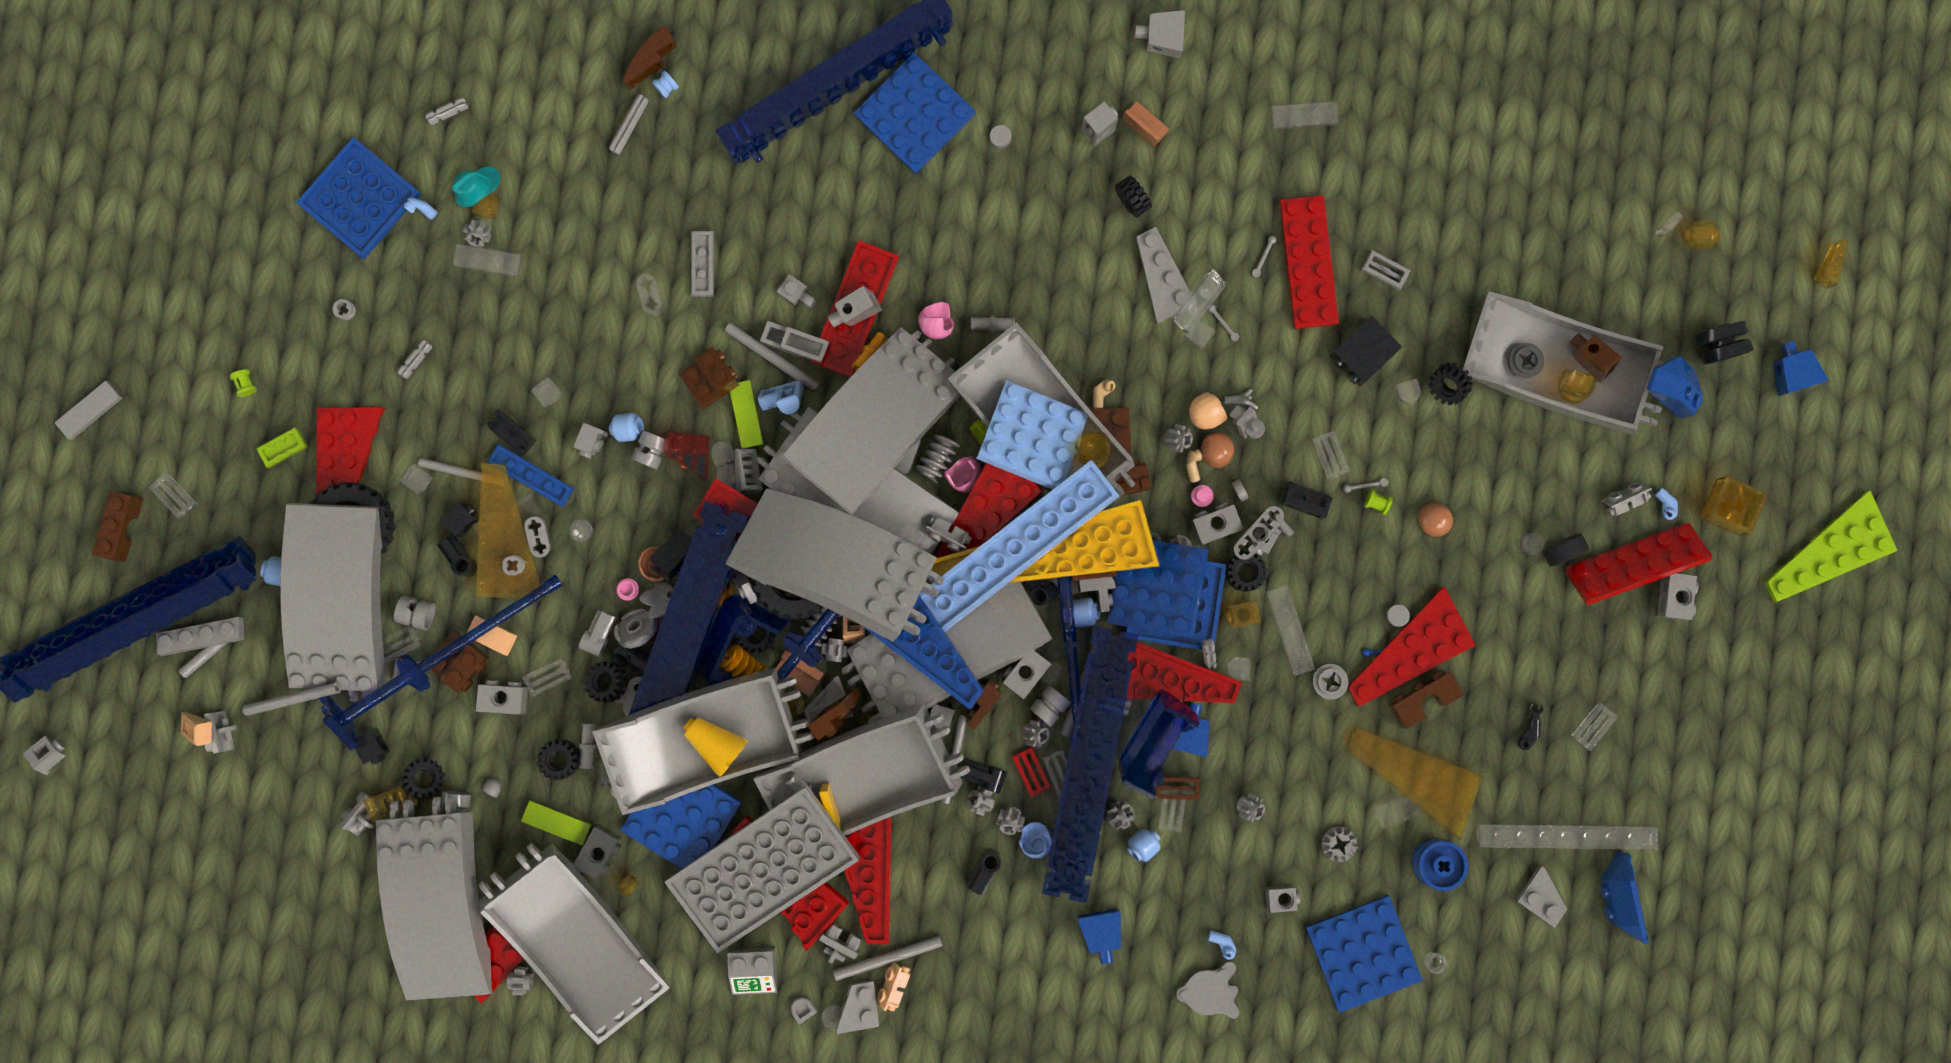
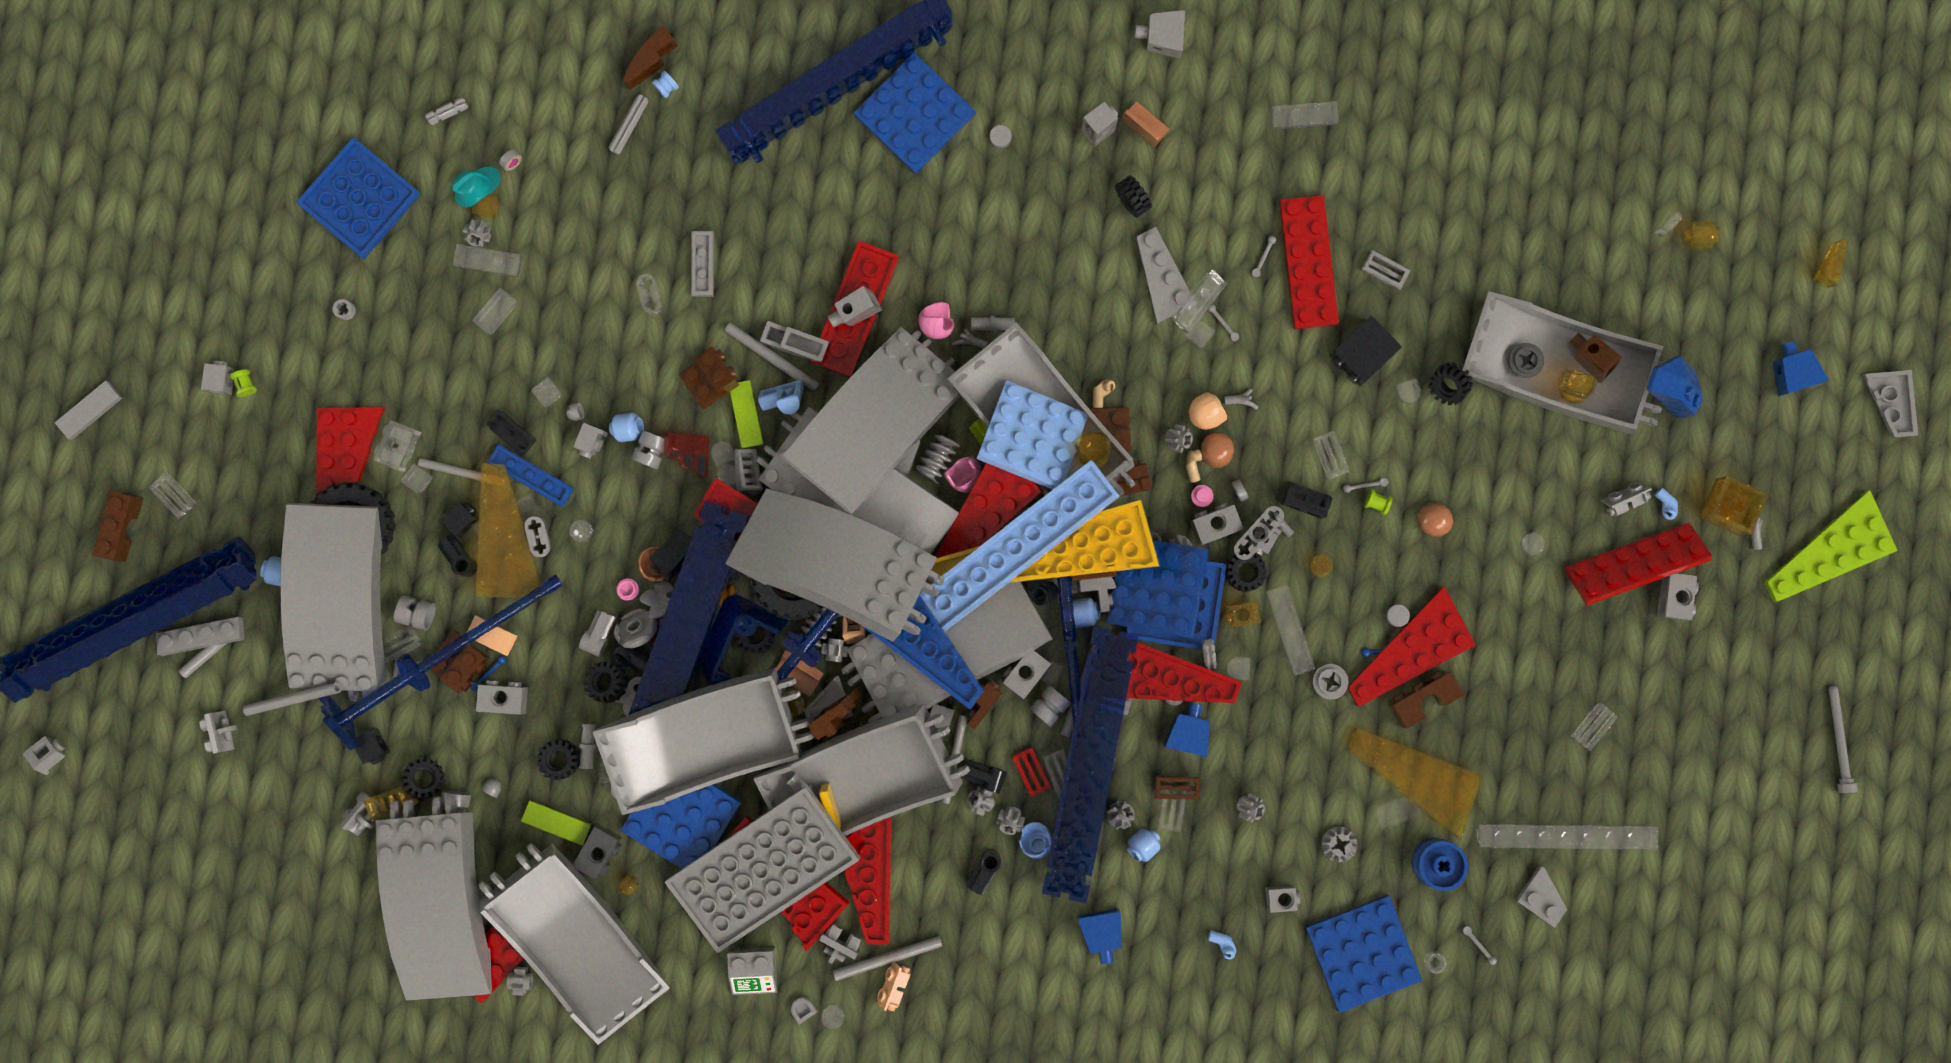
light nougat slope [181,712,212,746] -> none
lime plate [256,427,308,468] -> none
light grey axle [397,339,432,379] -> none
light blue arm [404,197,438,220] -> none
light grey bush [502,555,525,575] -> none
clear tile [522,658,573,697] -> none
yellow cone [683,717,748,777] -> none
light orange piece [718,645,767,678] -> none
light grey plate [733,569,758,604] -> none
light grey plate [776,274,816,309] -> none
light grey wing [835,980,879,1034] -> none
light orange pin [852,332,888,371] -> none
light grey hinge [925,517,972,553] -> none
light grey gear [1022,719,1049,747] -> none
clear blue windscreen [1118,689,1200,800] -> none
light grey tile [1176,961,1240,1019] -> none
light grey hips [1230,405,1265,439] -> none
black arm [1518,701,1544,750] -> none
black tyre [1542,533,1589,567] -> none
blue wedge [1600,851,1649,944] -> none
black wheel [1695,321,1754,365] -> none
none -> light grey brick [201,361,235,395]
none -> clear brick [373,420,422,473]
none -> blue hinge [470,656,506,691]
none -> clear tile [472,288,519,336]
none -> light grey tile [499,150,522,171]
none -> light grey hinge [566,402,584,421]
none -> light grey bar [952,329,988,349]
none -> clear yellow plate [1310,555,1333,577]
none -> light grey hinge [1462,926,1497,965]
none -> light grey bar [1742,516,1763,550]
none -> light grey piece [1829,686,1858,793]
none -> light grey wing [1862,370,1918,438]

